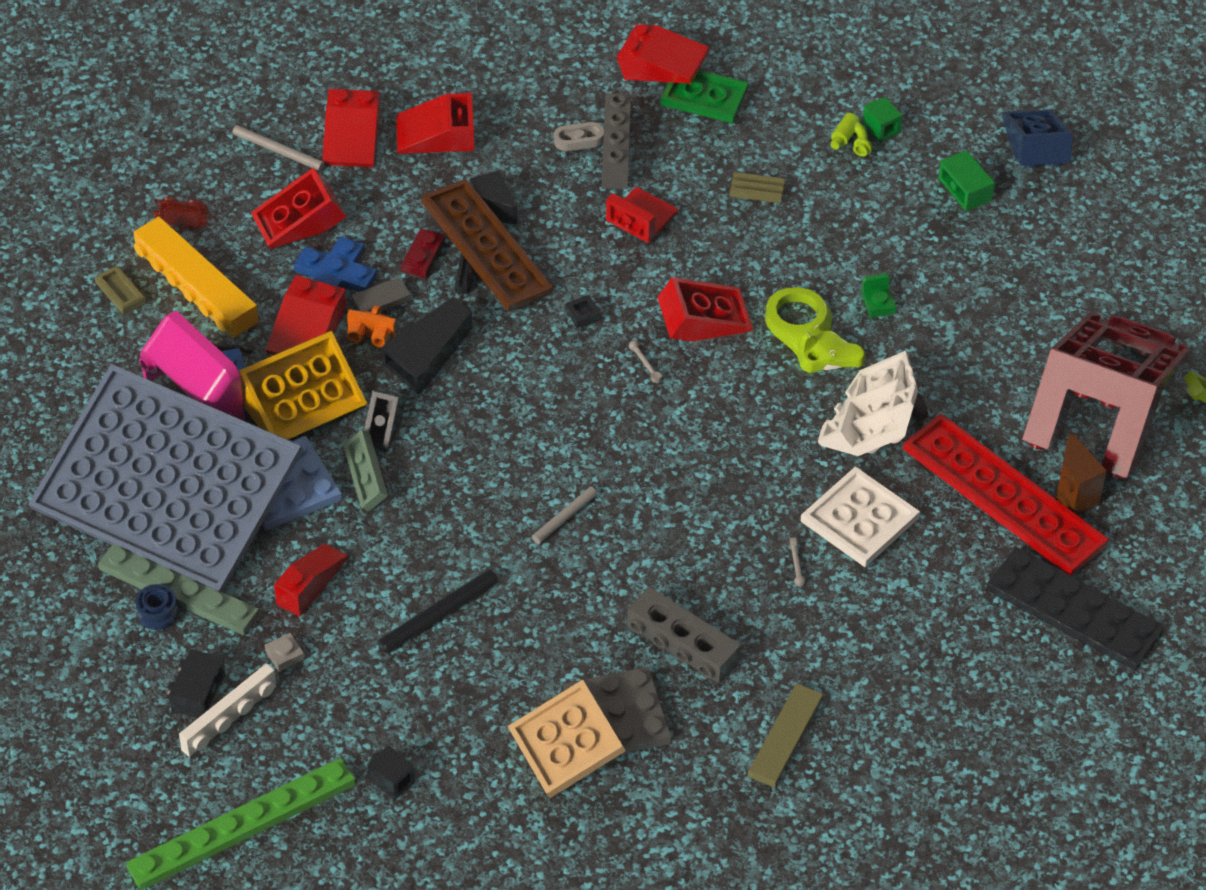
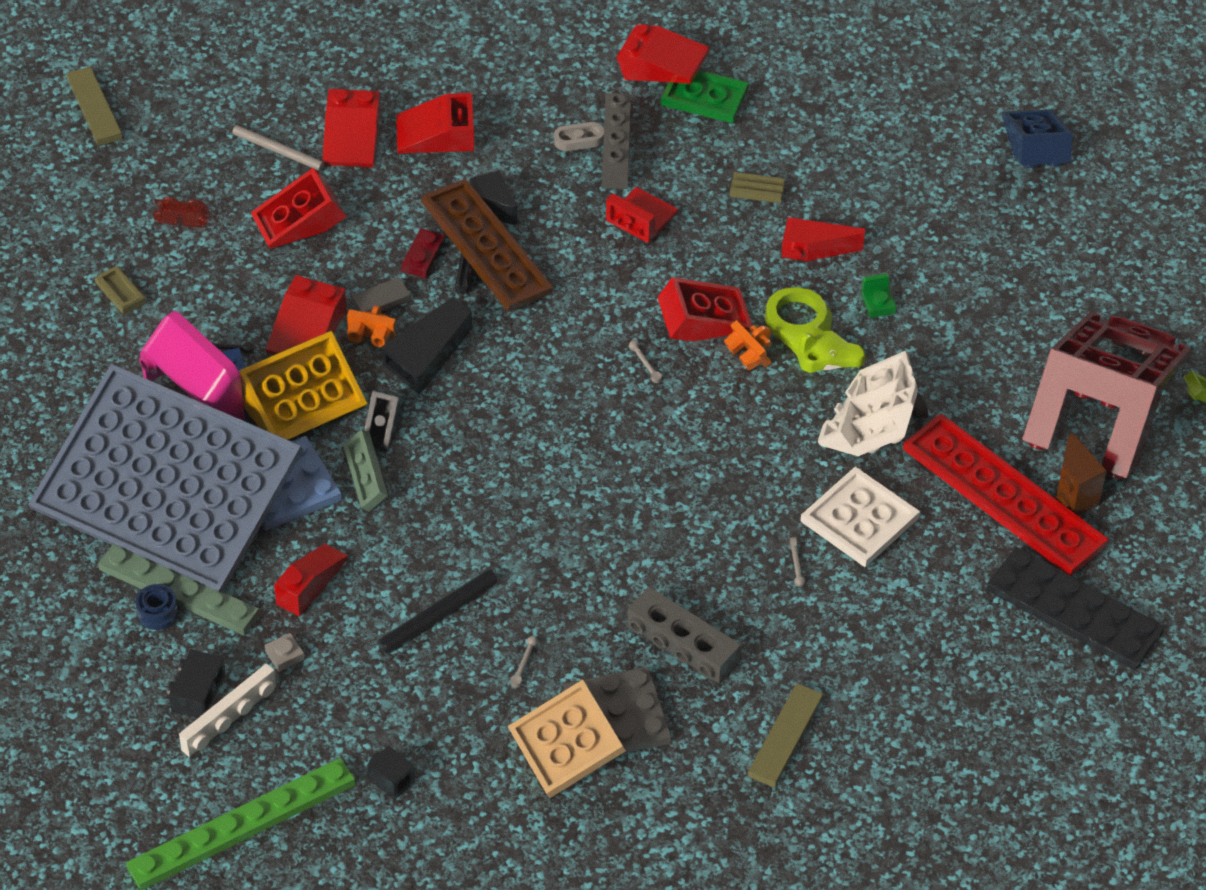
yellow brick [134,216,259,339] -> none
blue plate [294,236,377,292] -> none
light grey bar [532,487,597,544] -> none
black plate [565,295,601,328] -> none
lime plant [830,113,872,157] -> none
green brick [862,97,902,142] -> none
green brick [938,150,995,211] -> none
none -> olive tile [66,67,122,146]
none -> light grey hinge [510,636,538,688]
none -> orange hips [724,320,772,371]
none -> red slope [781,217,865,261]

